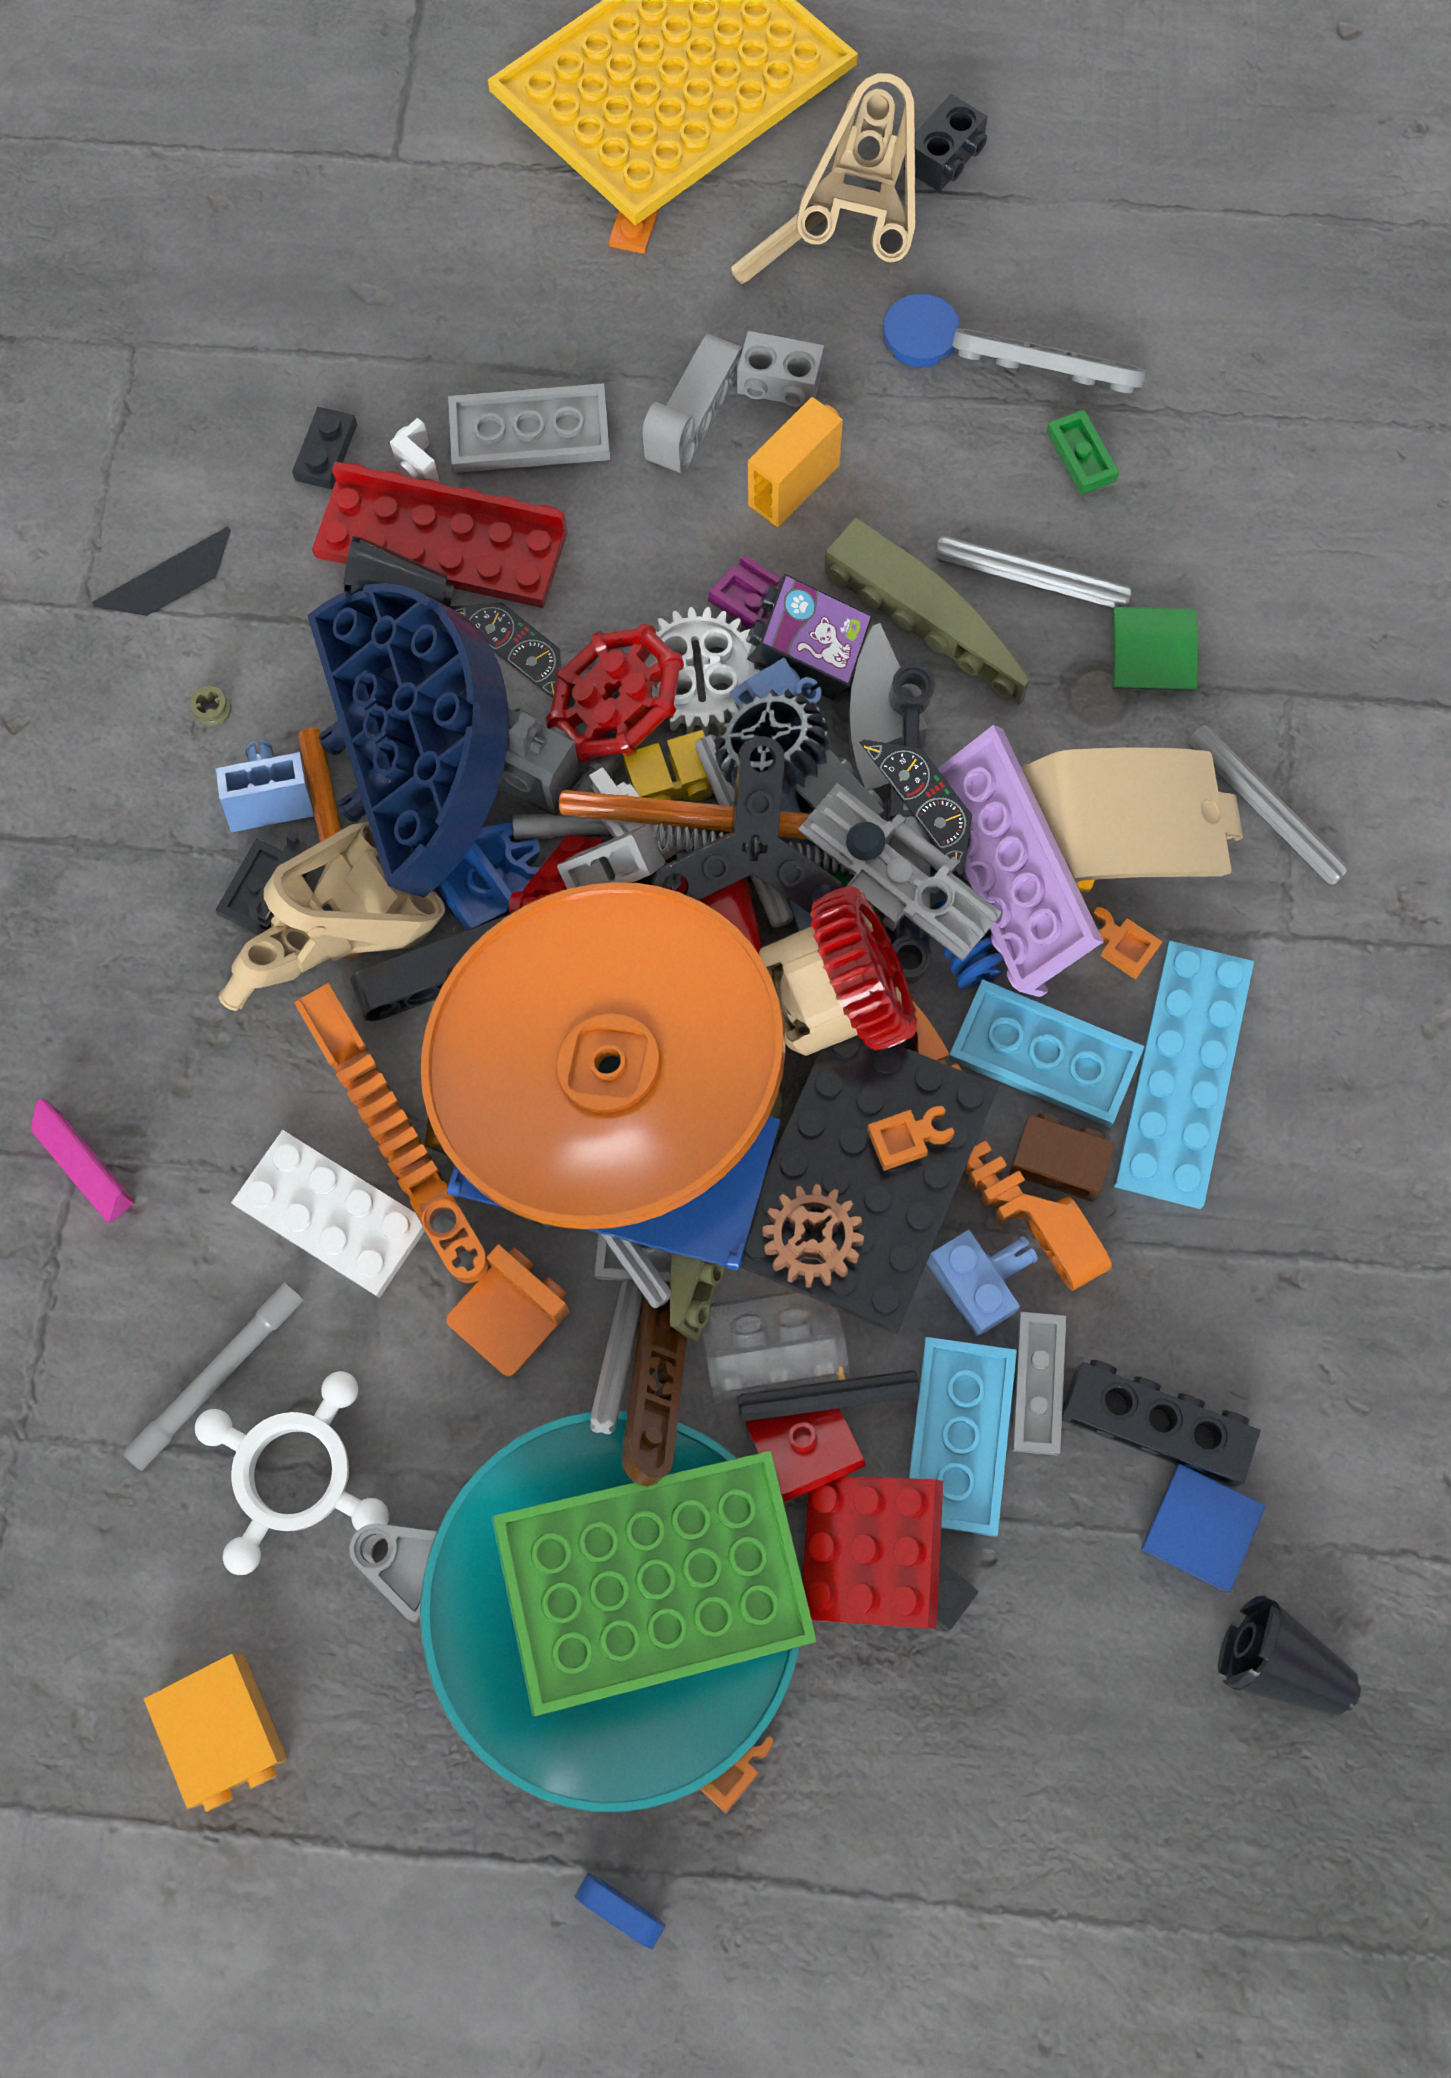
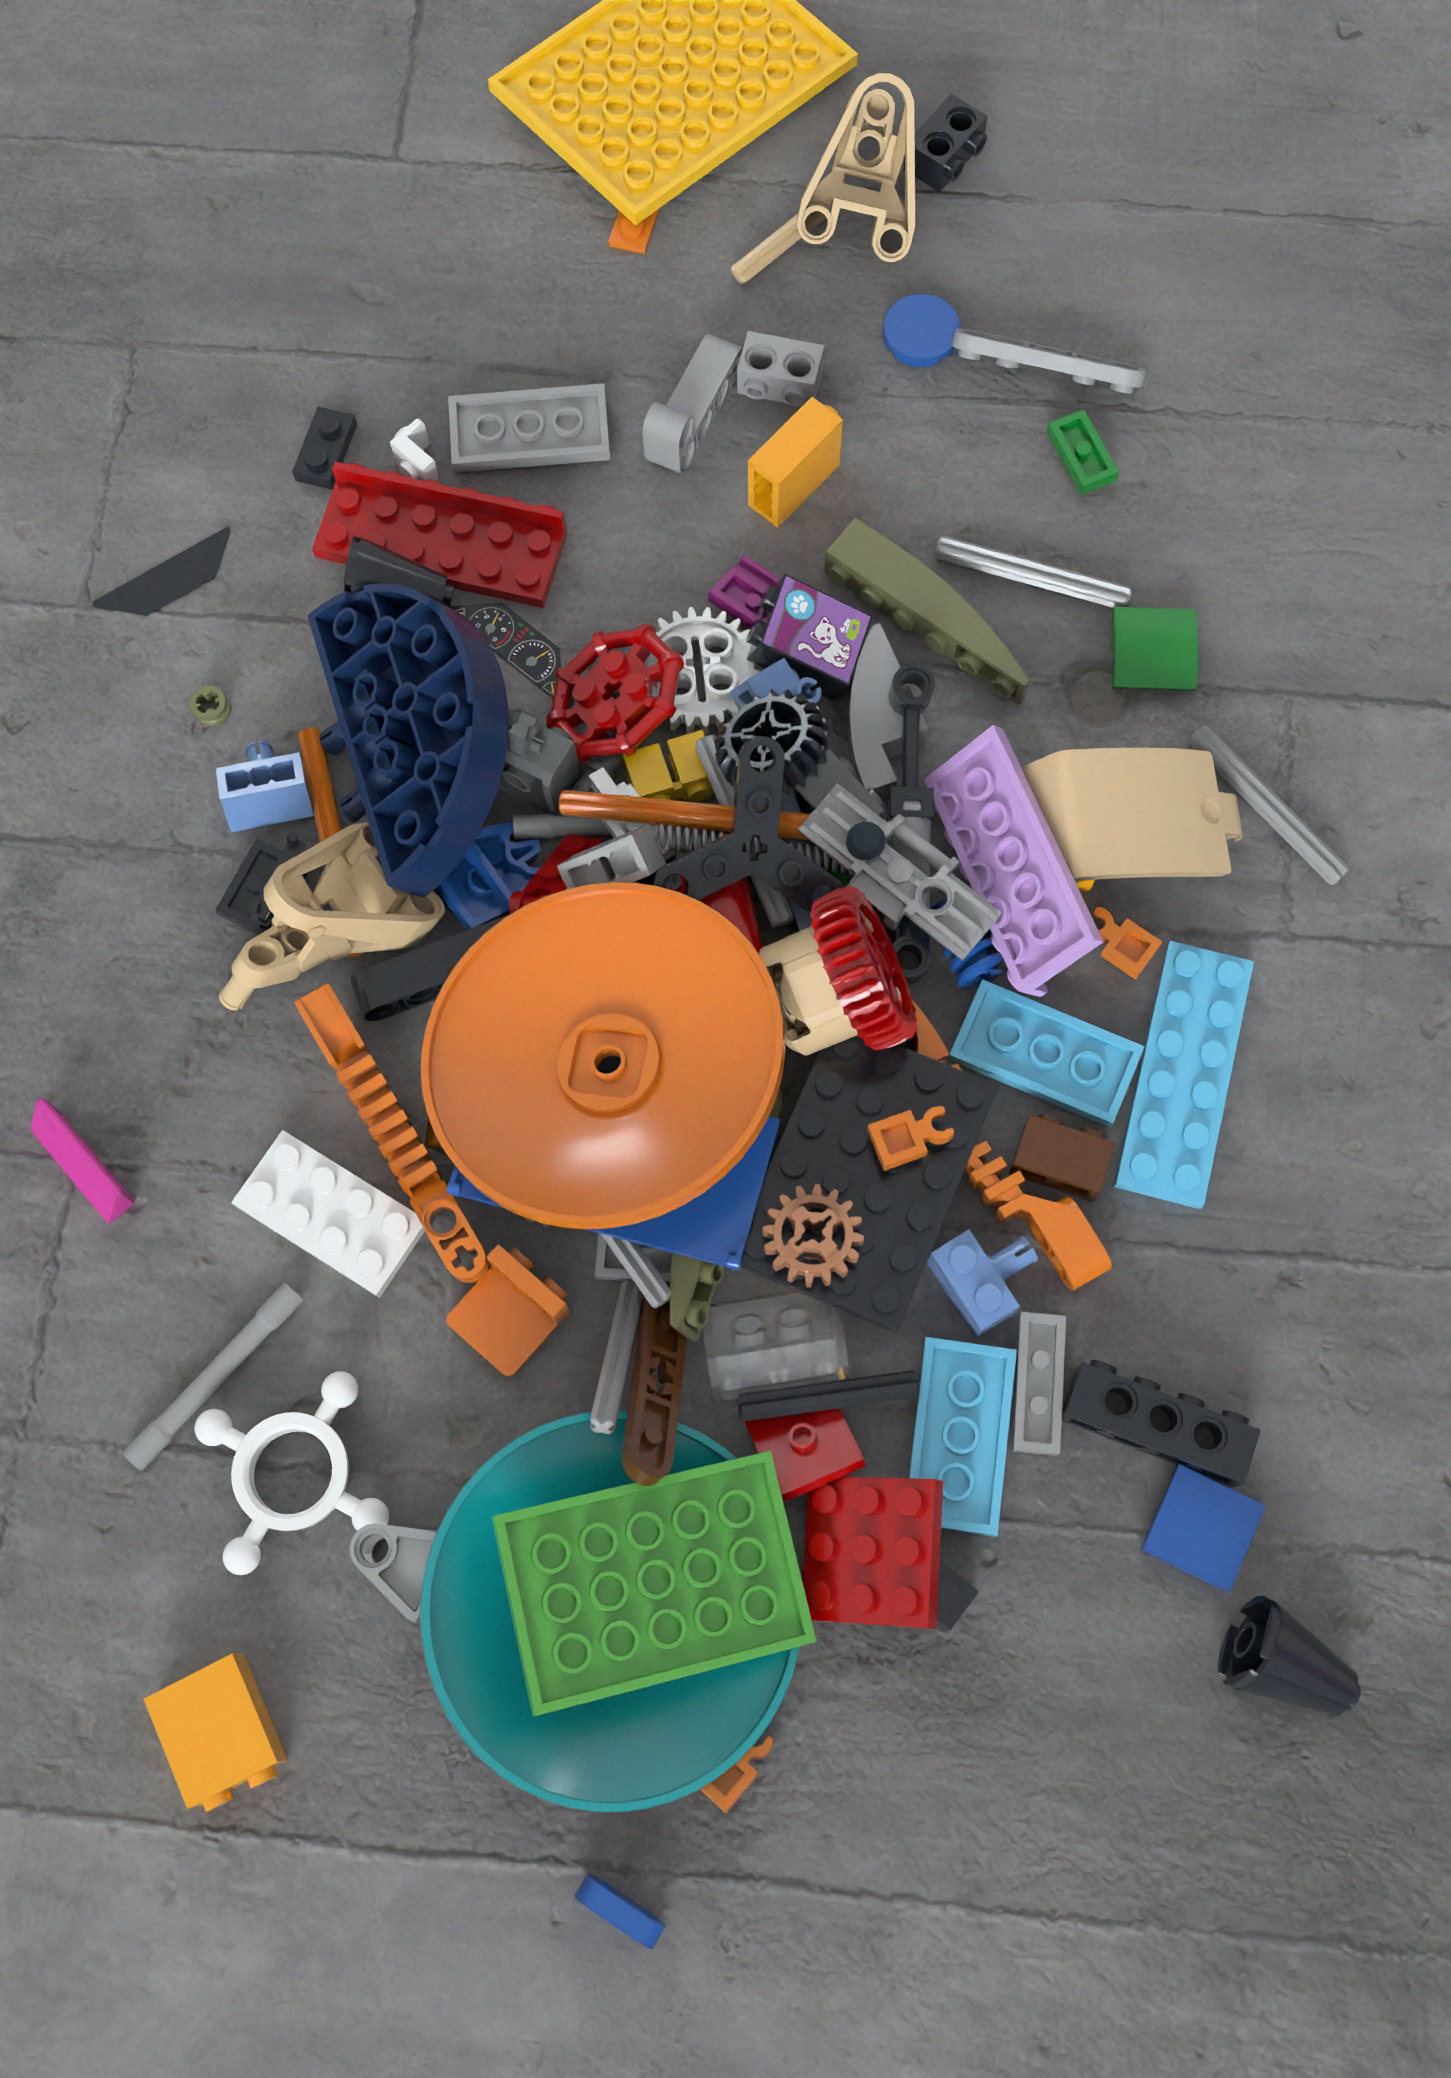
black sticker [859,739,972,875] -> none

